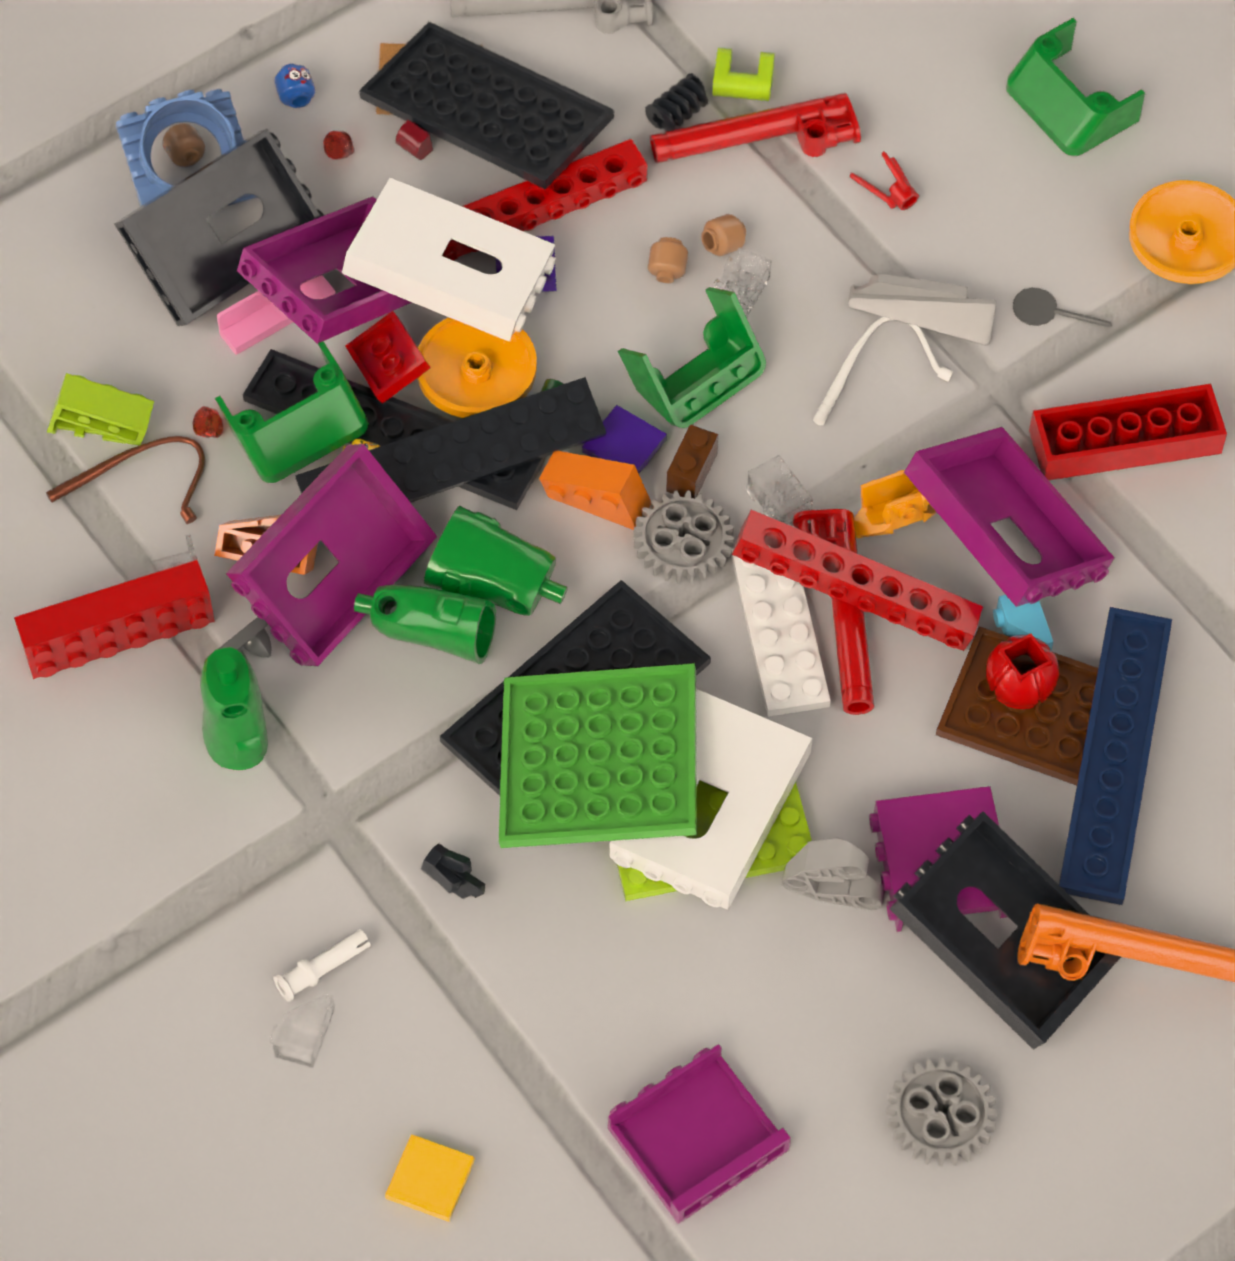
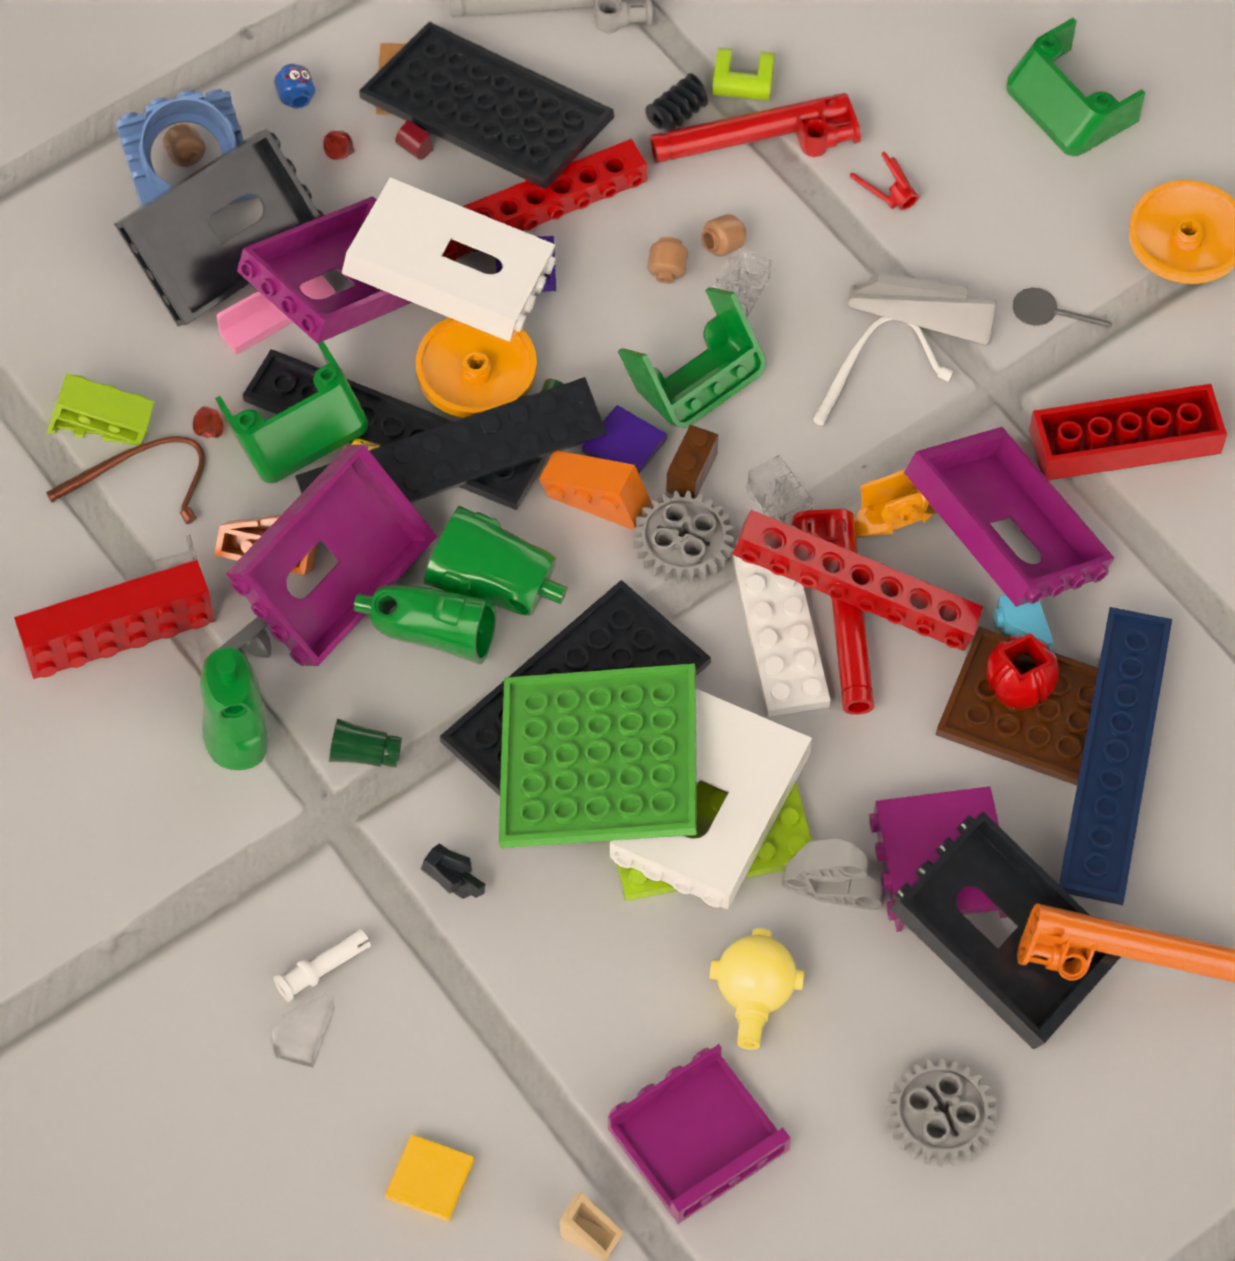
red plate [345,311,431,404] -> none
none -> dark green plant [329,718,402,767]
none -> tan slope [560,1191,624,1261]
none -> light yellow piece [709,928,804,1050]

